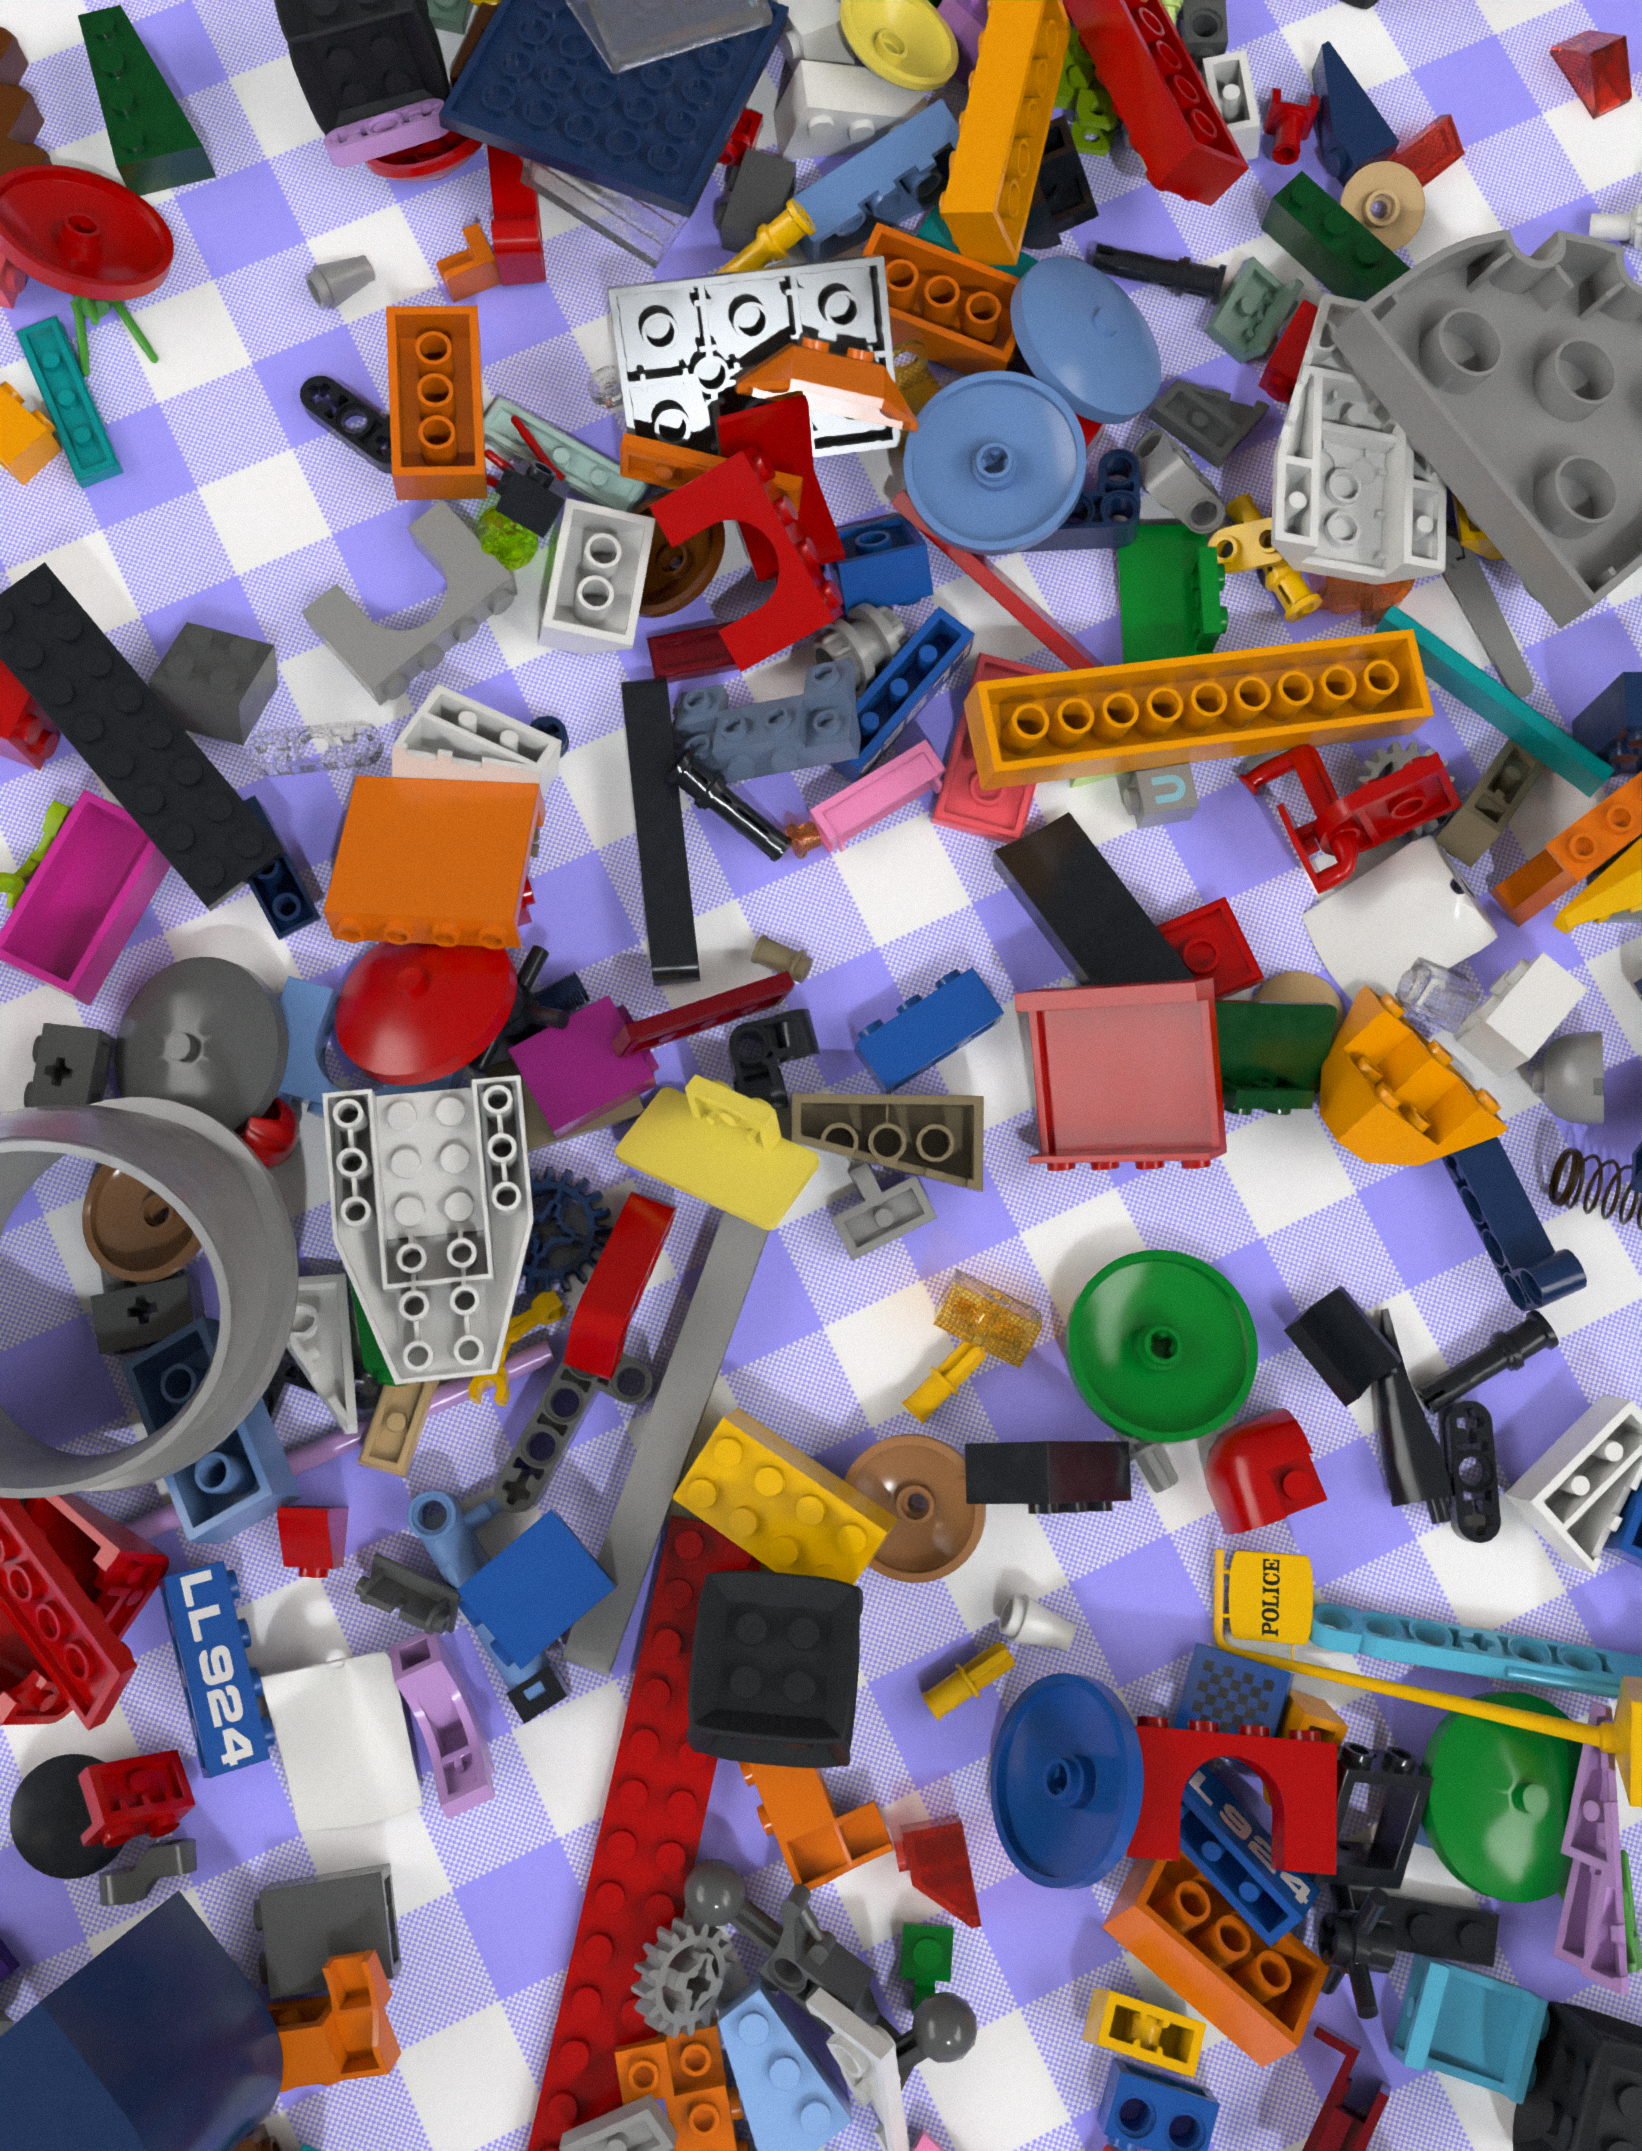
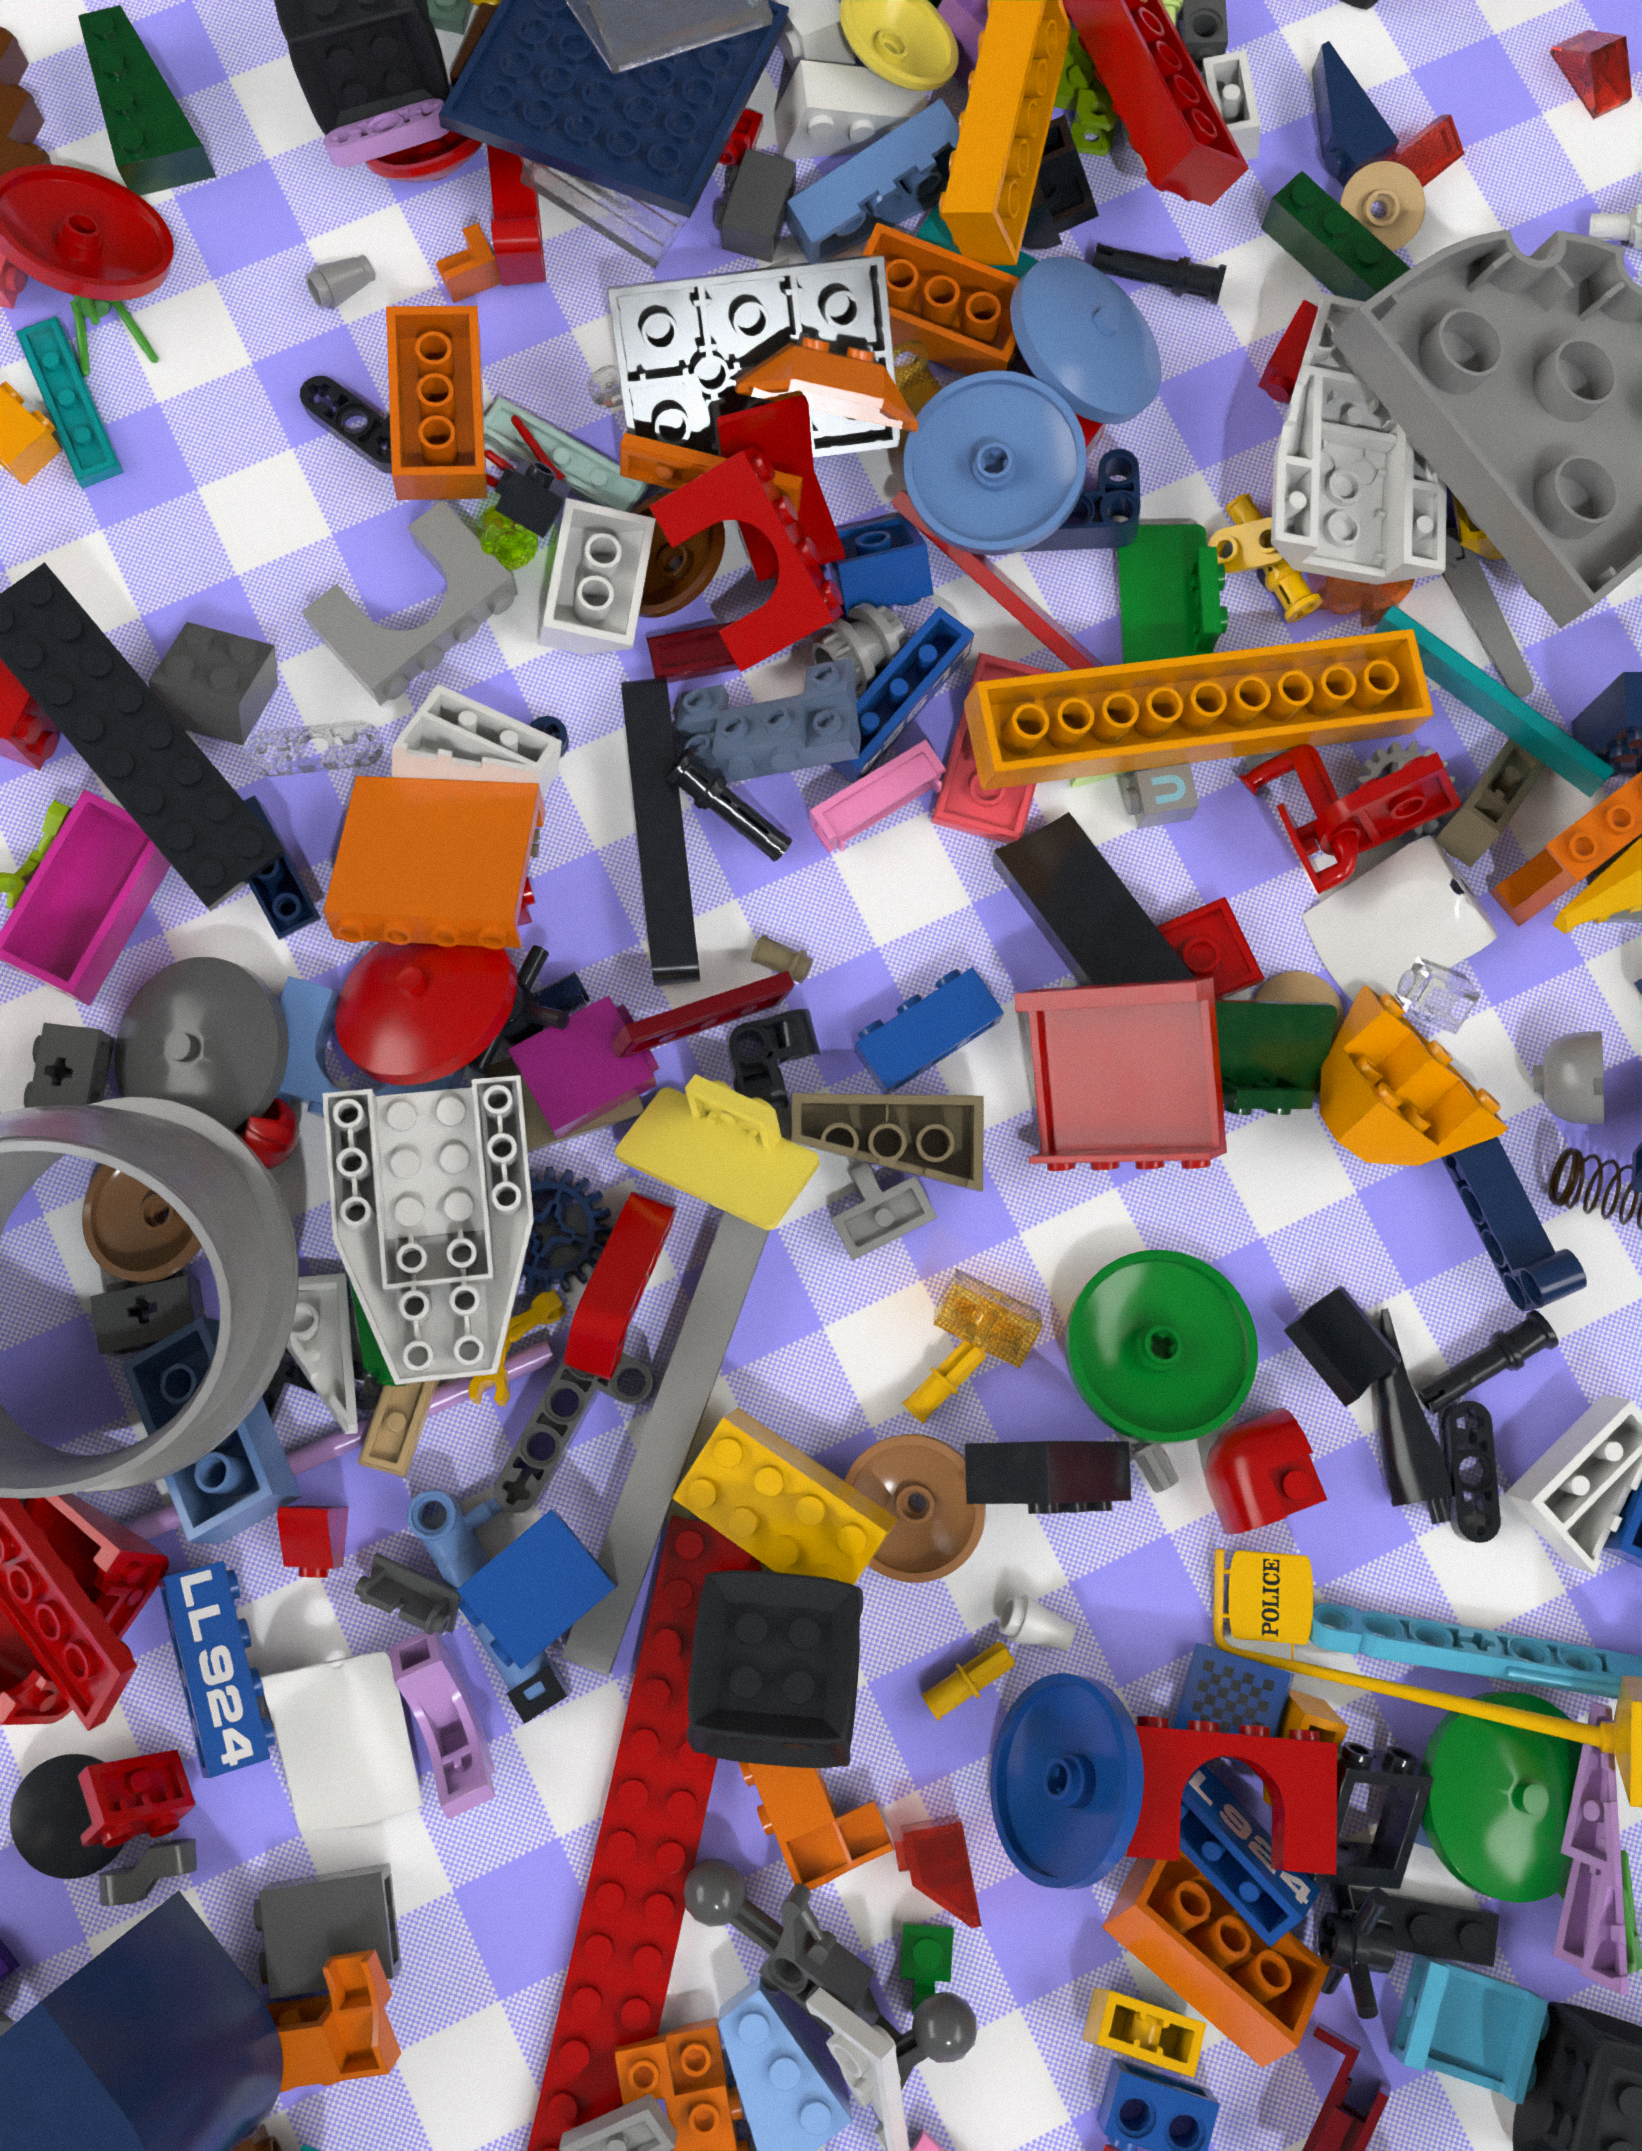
light grey gear [631,1916,735,2038] -> none
yellow pin [715,198,817,274] -> none
clear orange piece [786,821,821,859] -> none
light grey piece [1132,427,1225,534] -> none
dark grey wing [1148,380,1270,469] -> none
sand green bracket [1203,256,1304,364] -> none
red piece [1263,87,1319,165] -> none
white brick [1456,952,1588,1077] -> none

